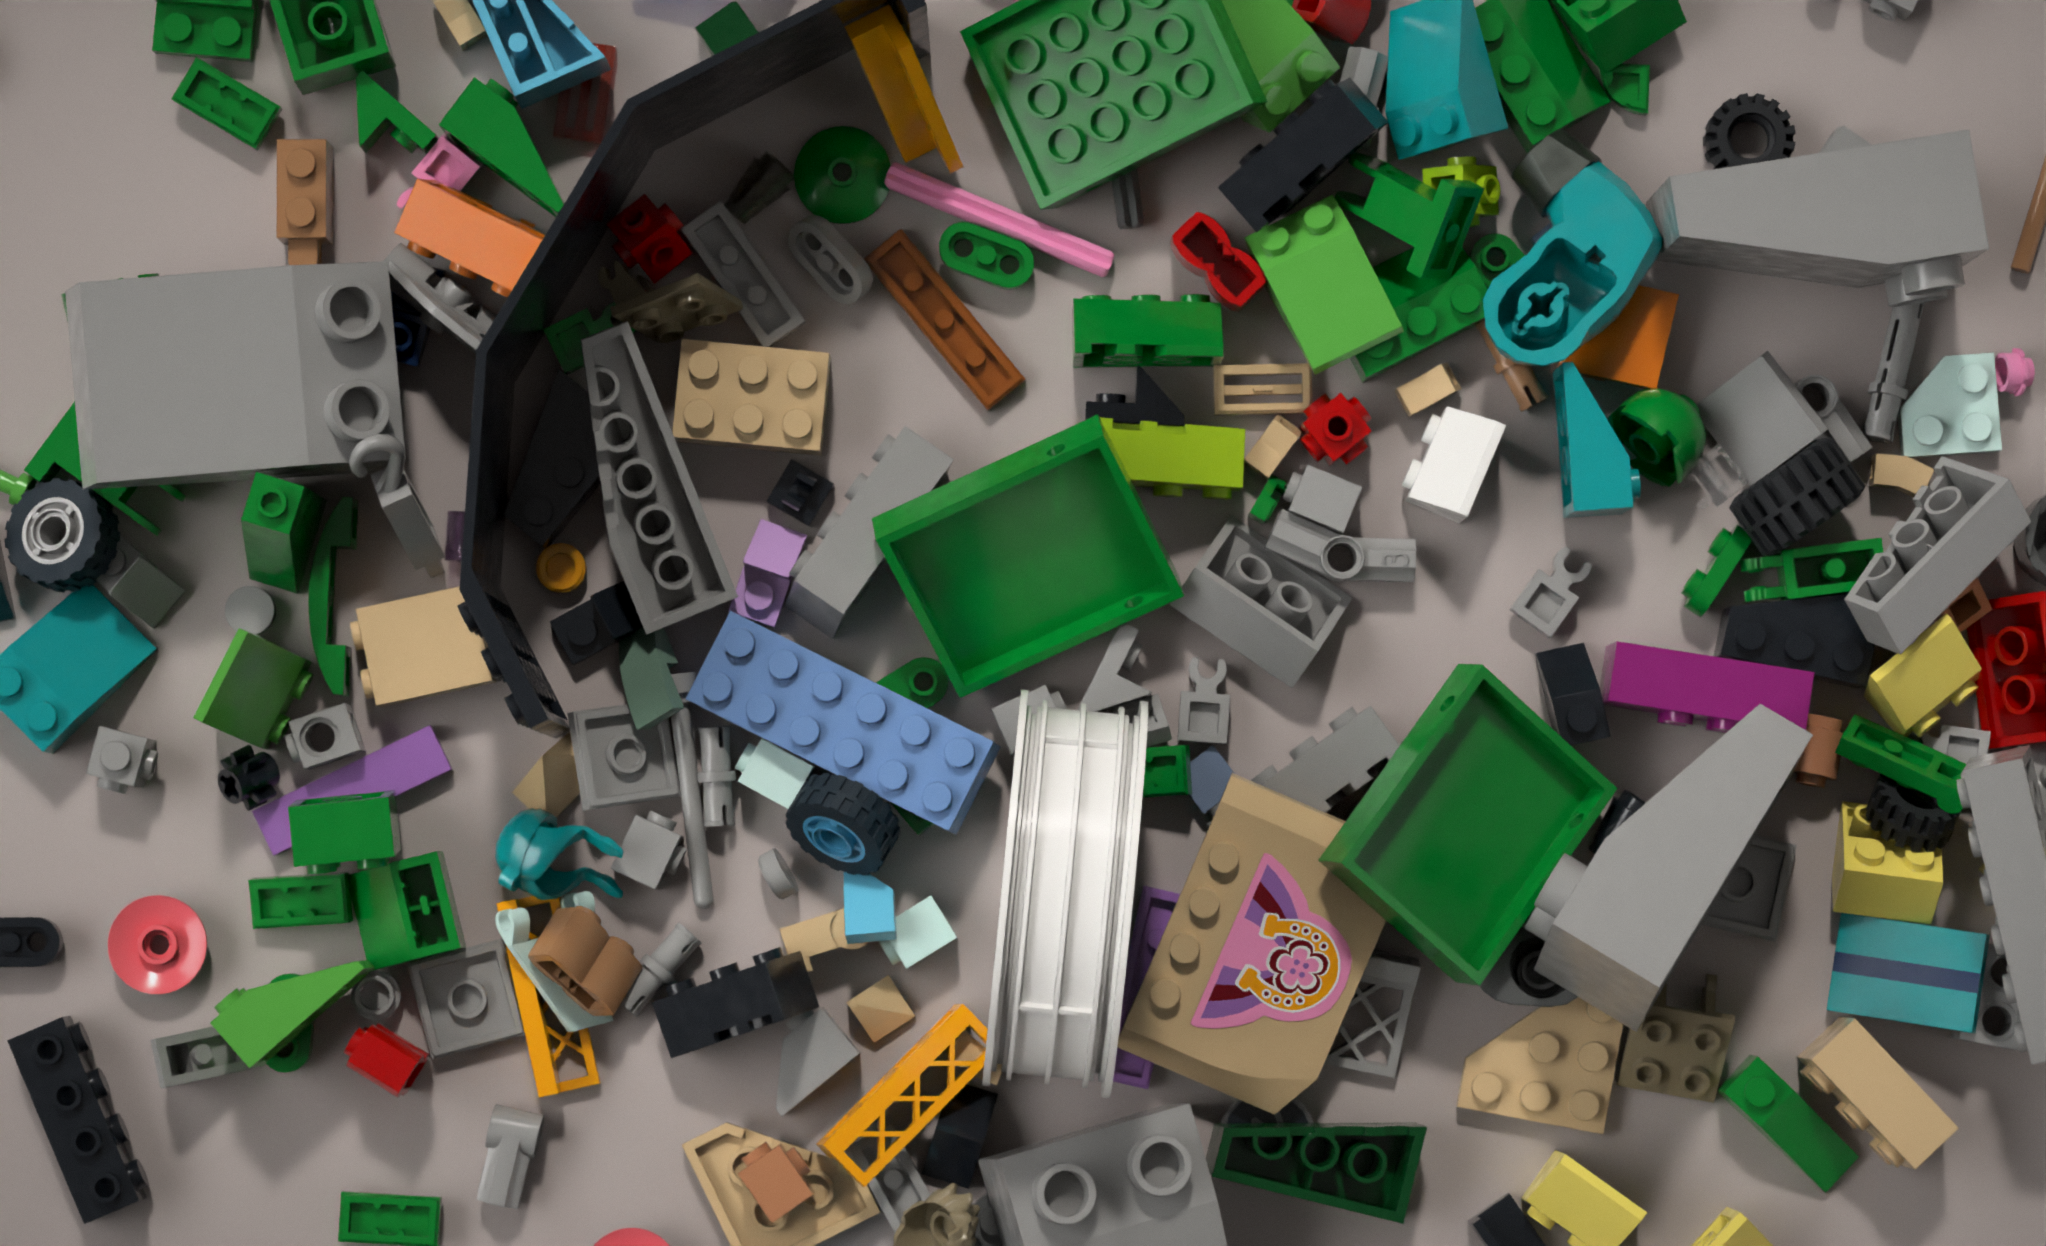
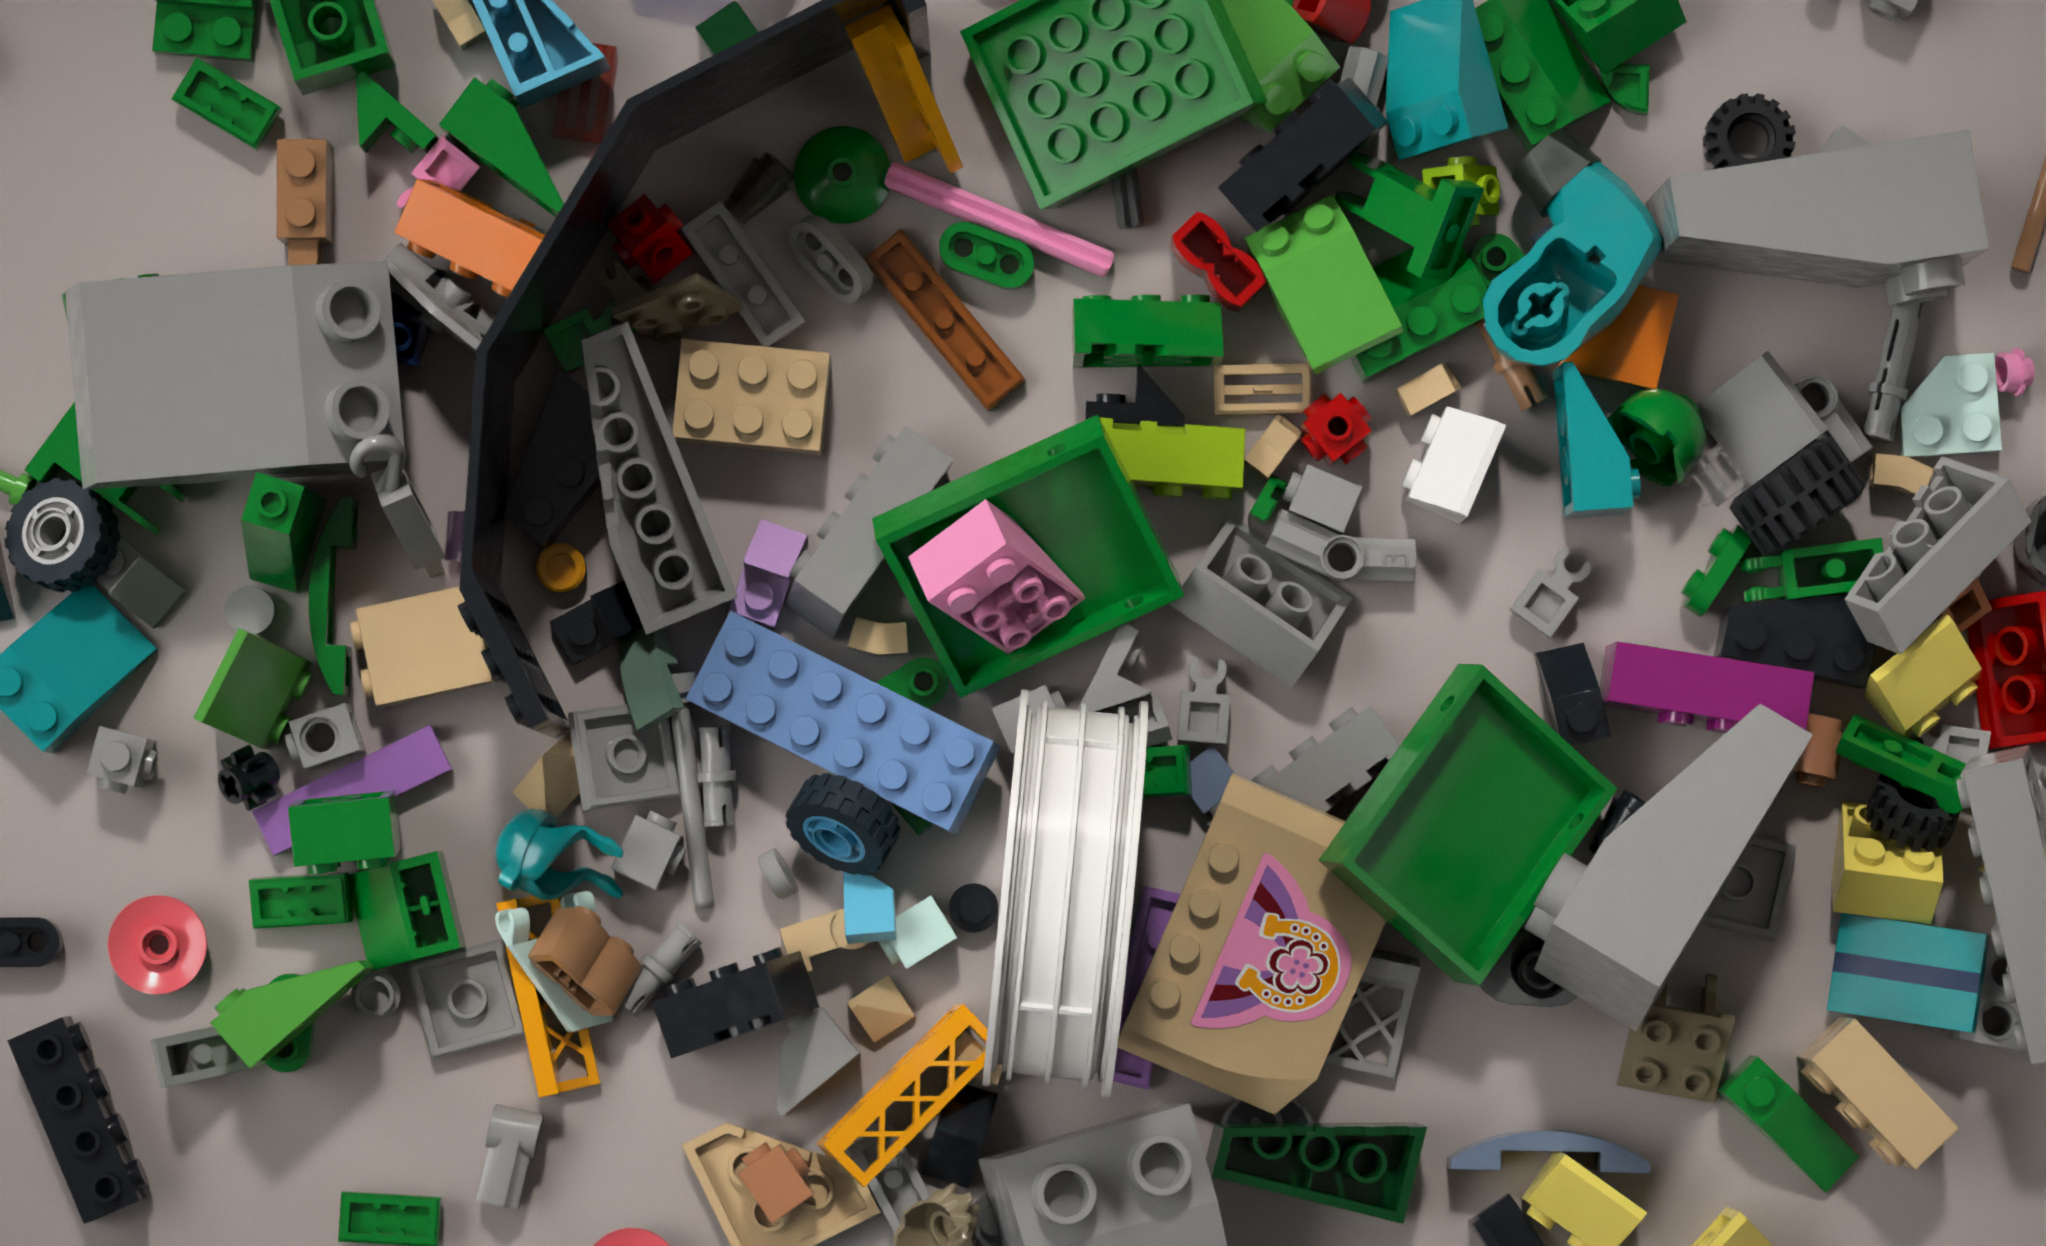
red brick [343,1023,430,1098] -> none
light aqua brick [735,738,815,809] -> none
black tile [767,459,834,527] -> none
tan plate [1456,997,1623,1134] -> none
none -> tan piece [848,617,909,656]
none -> bright pink slope [908,499,1085,655]
none -> black plate [949,883,998,933]
none -> sand blue slope [1447,1129,1650,1173]

